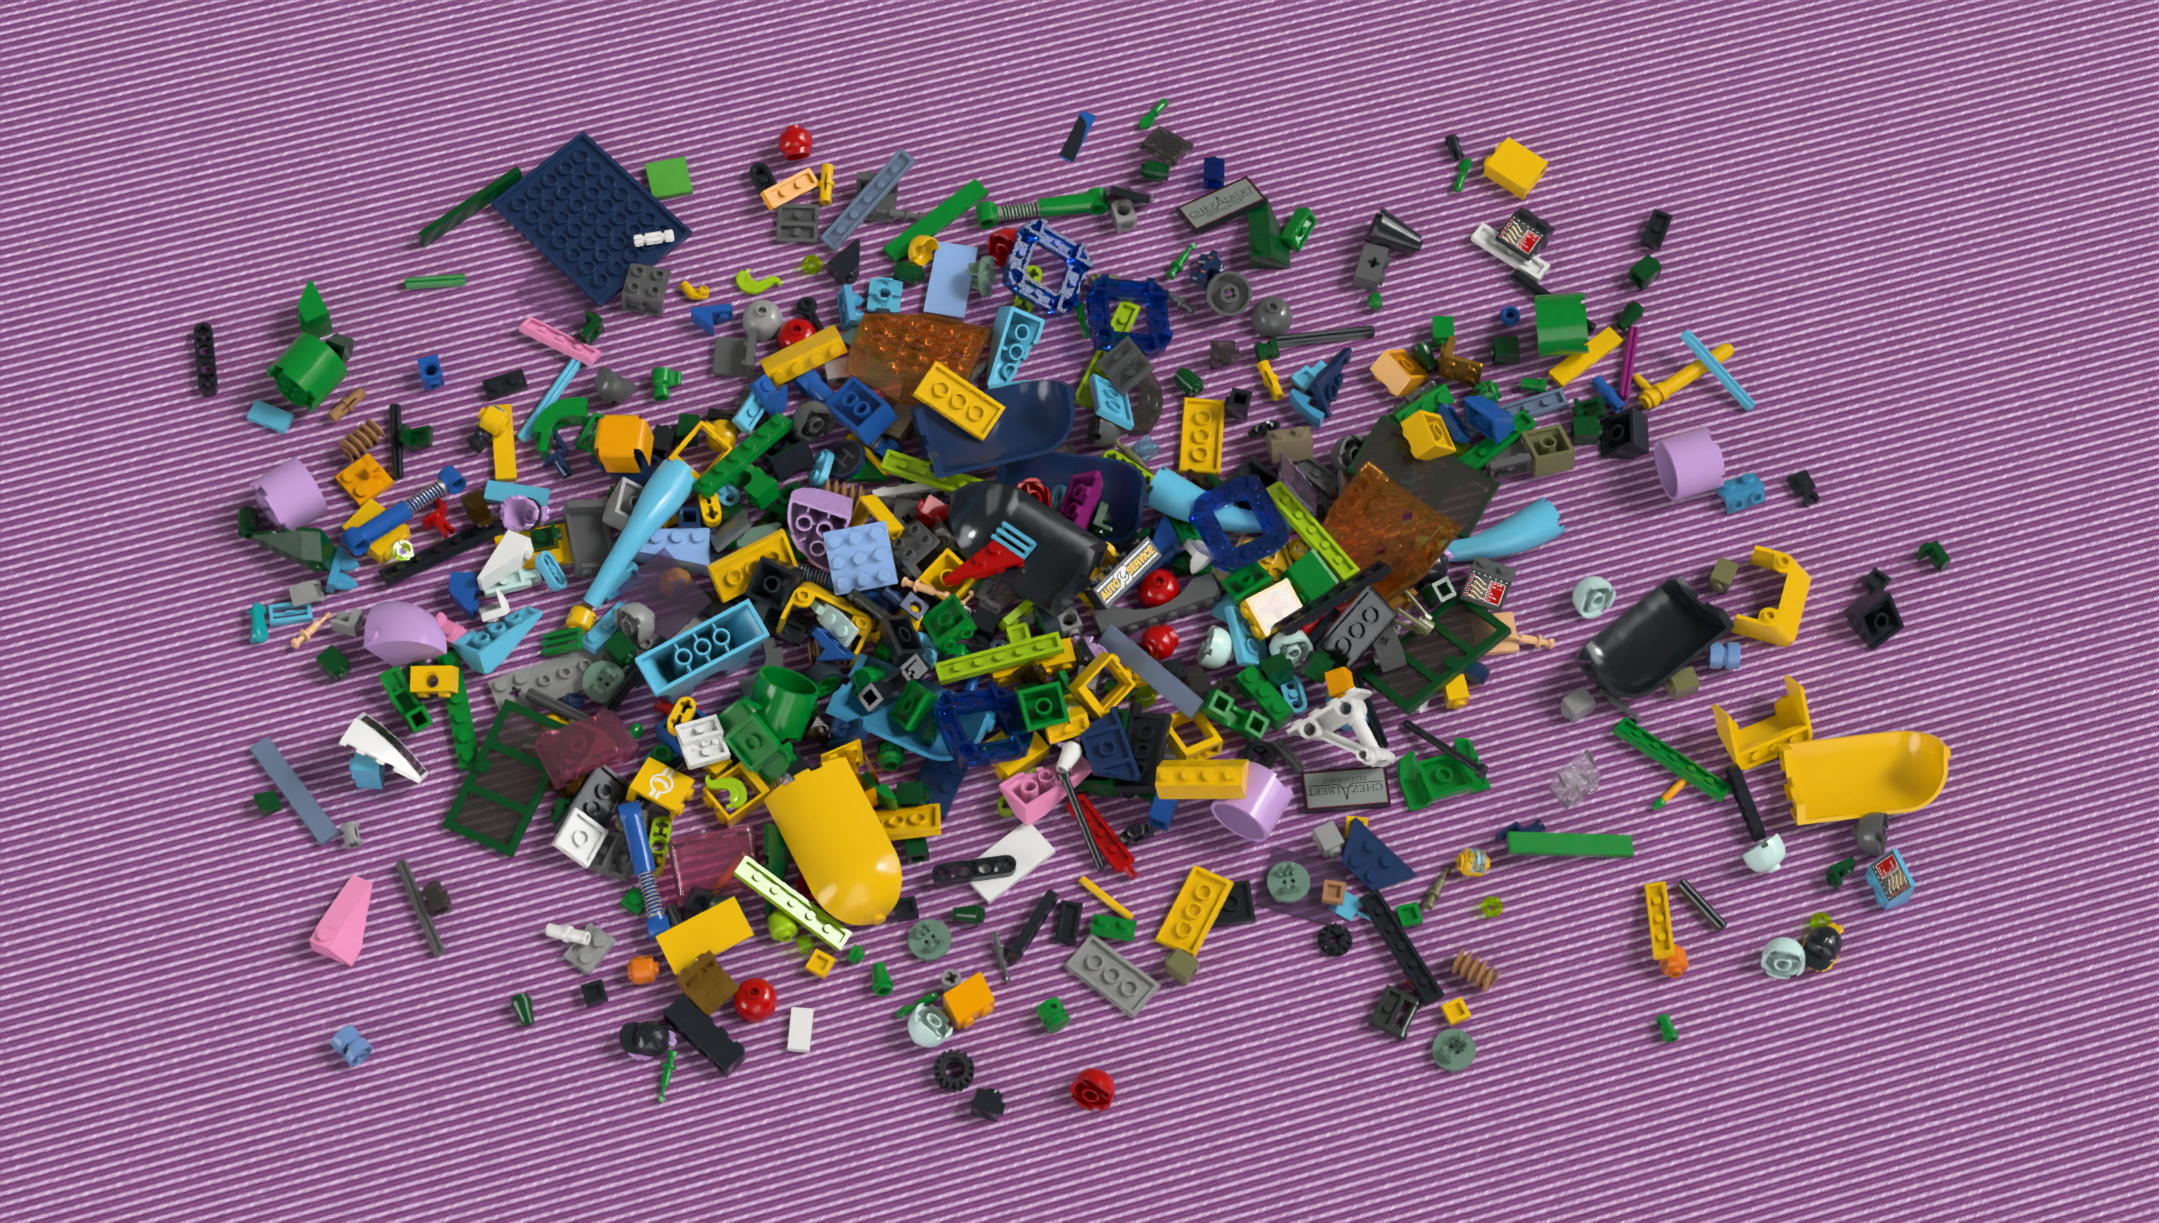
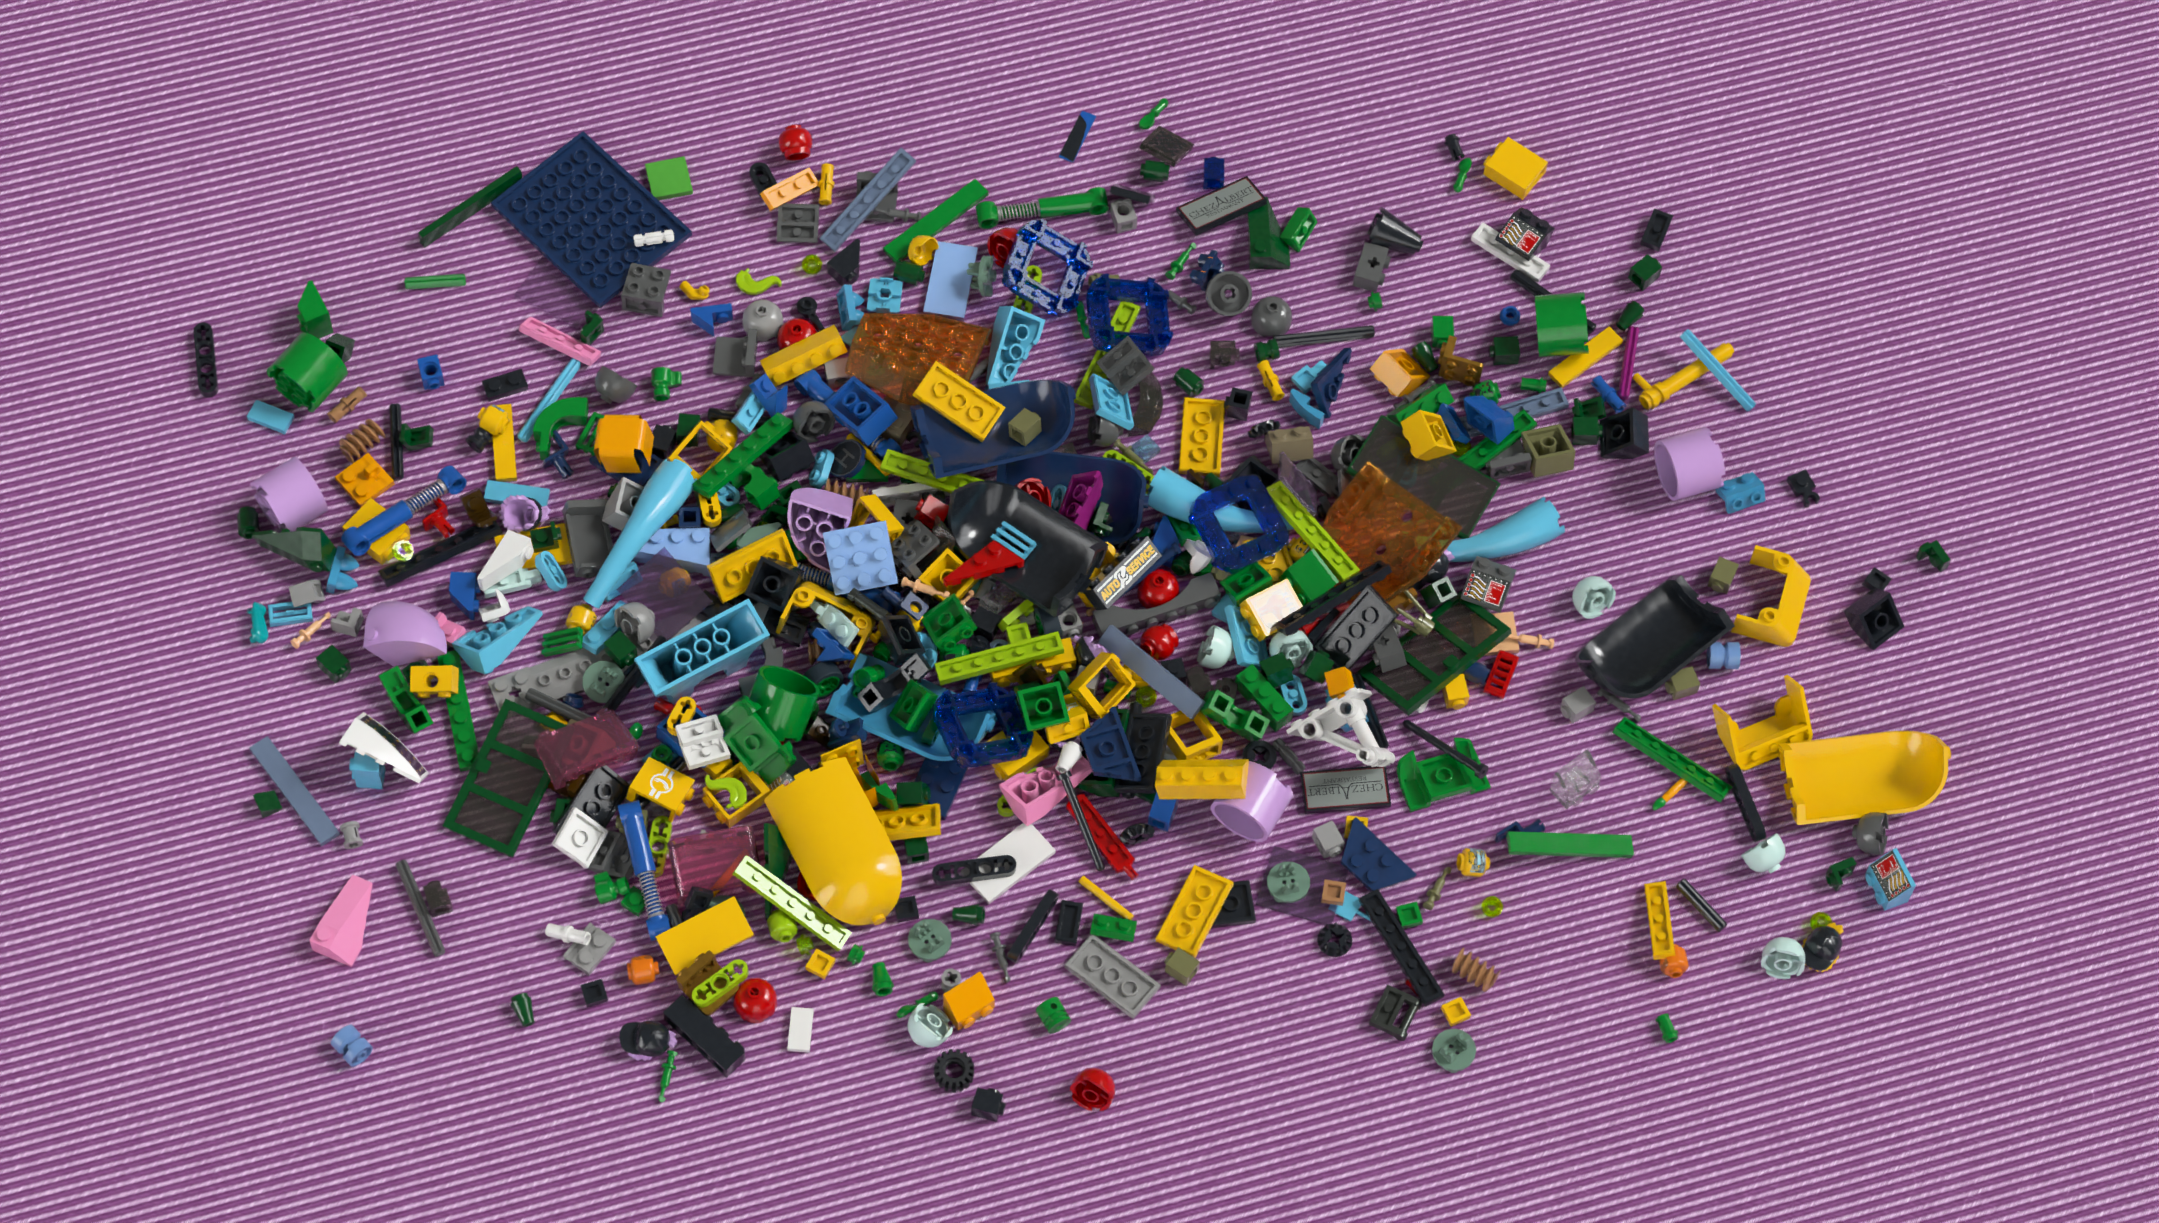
none -> green piece [594,871,630,904]
none -> lime beam [692,959,749,1008]
none -> olive brick [1008,408,1042,446]
none -> red slope [1483,650,1519,699]

